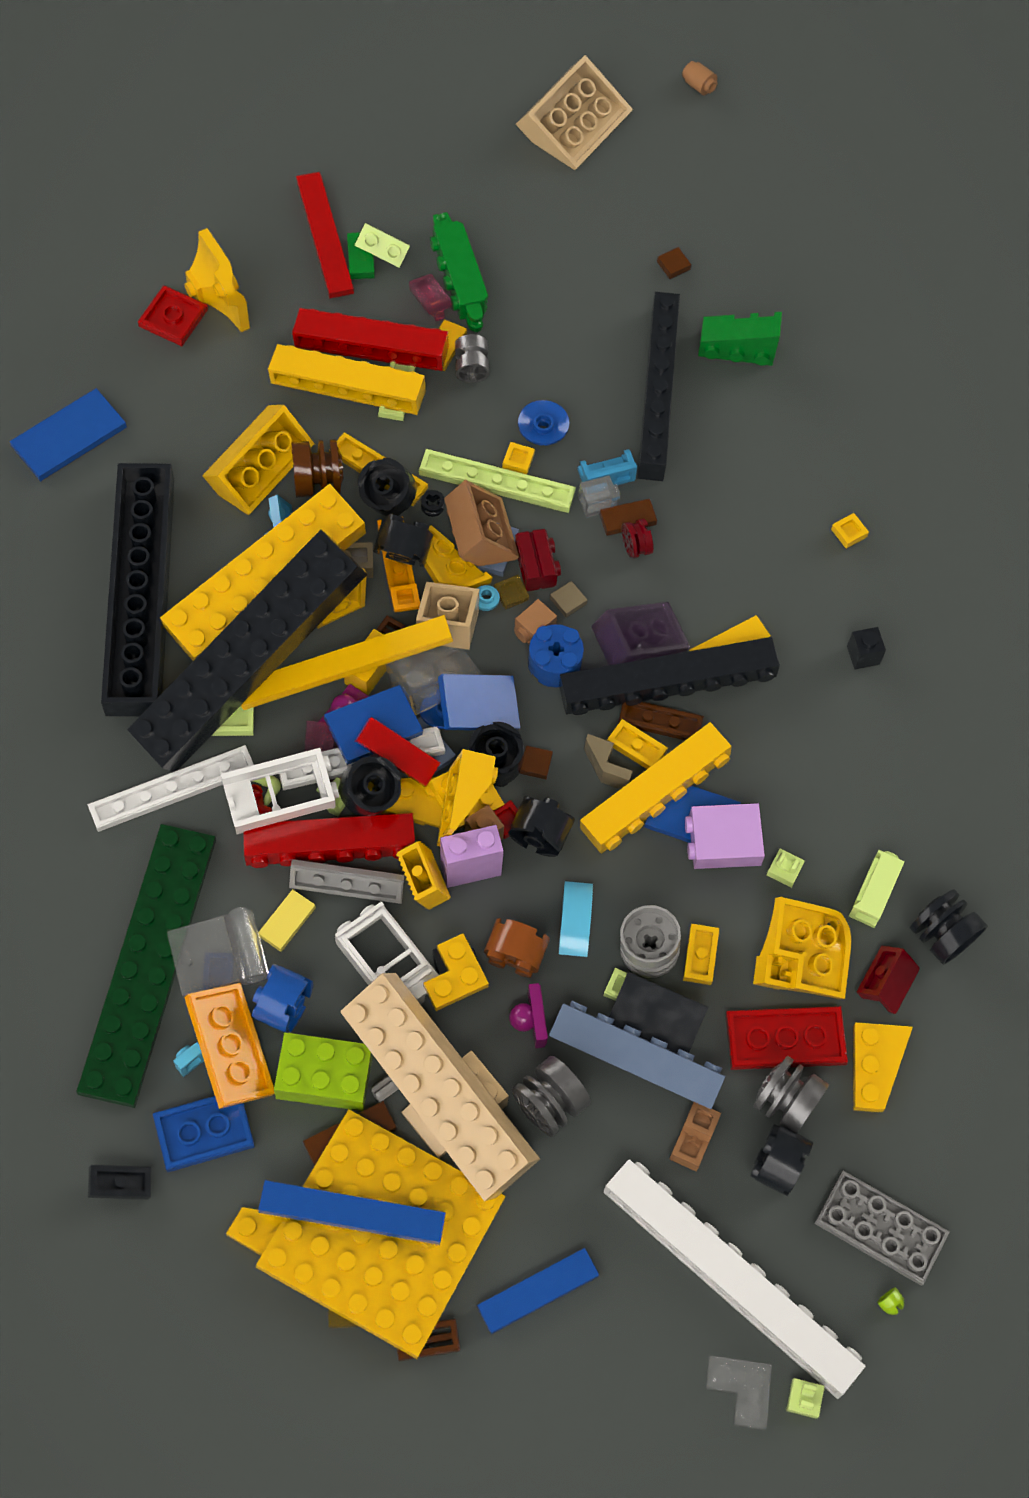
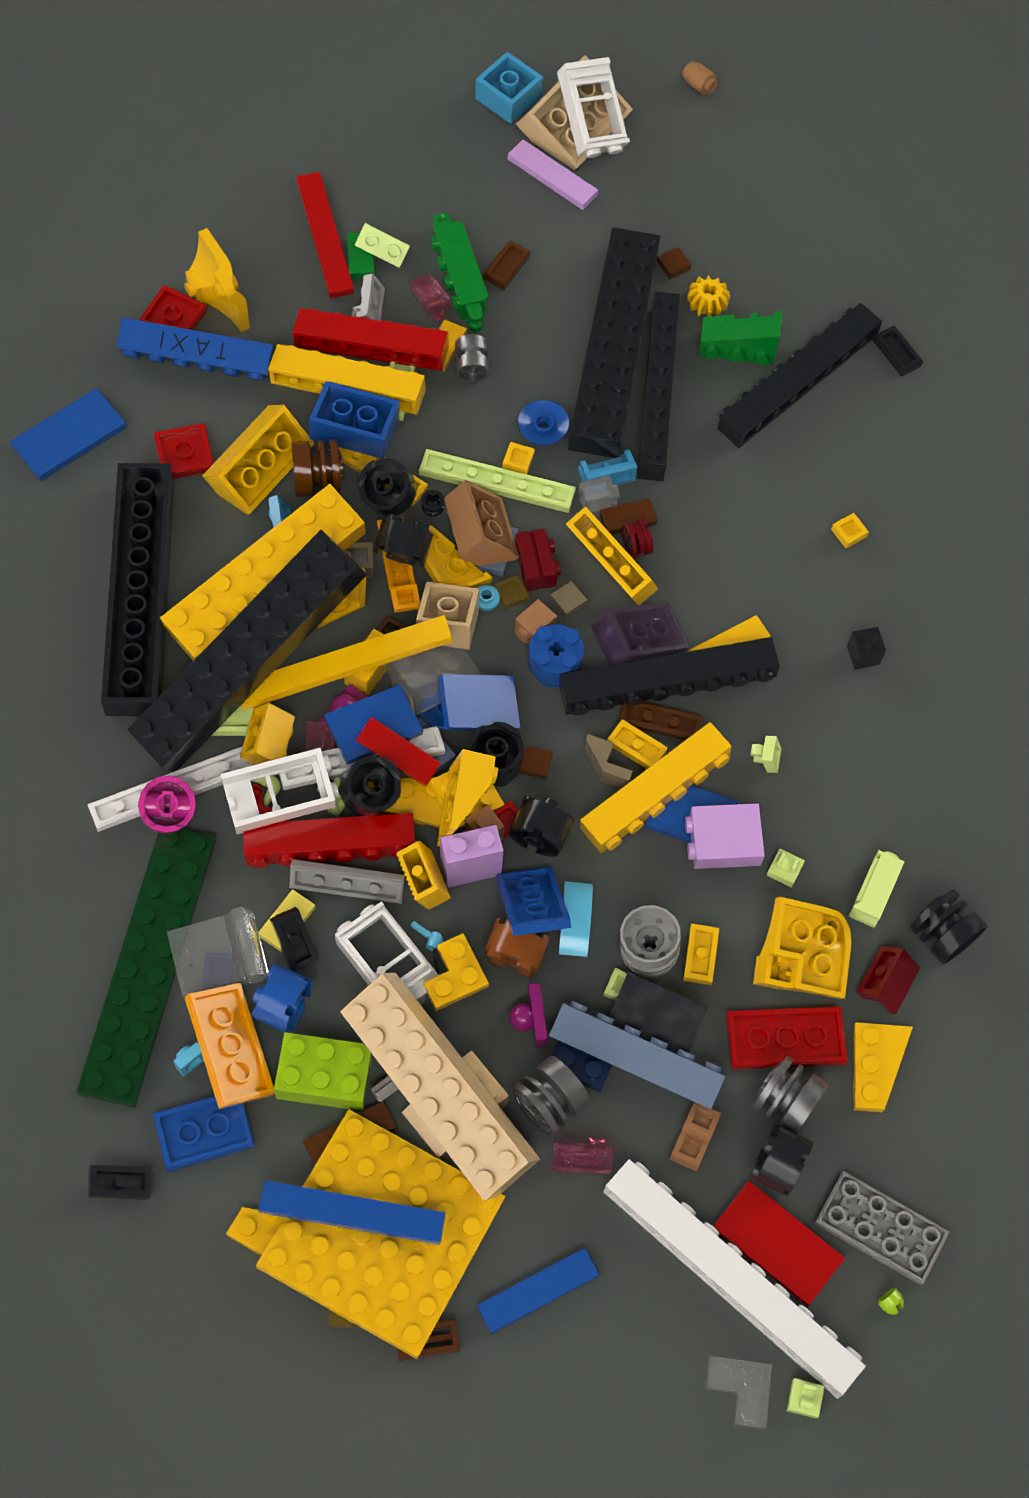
none -> blue brick [116,317,276,381]
none -> dark pink brick [138,776,196,834]
none -> red tile [153,423,214,479]
none -> yellow brick [240,703,295,765]
none -> black hinge [270,907,318,971]
none -> blue brick [309,381,400,459]
none -> light grey hinge [352,273,385,321]
none -> medium azure hand [410,921,444,952]
none -> dark azure brick [475,52,543,124]
none -> reddish brown tile [483,240,530,290]
none -> blue tile [496,866,571,936]
none -> lavender tile [508,140,598,210]
none -> dark blue plate [552,1041,612,1092]
none -> clear pink hinge [552,1137,614,1174]
none -> white door [557,57,630,158]
none -> yellow brick [566,506,658,606]
none -> black brick [568,227,661,458]
none -> yellow gear [687,275,730,317]
none -> red tile [713,1181,845,1307]
none -> black brick [717,303,882,448]
none -> yellowish green tile [750,736,782,773]
none -> black tile [873,325,923,377]

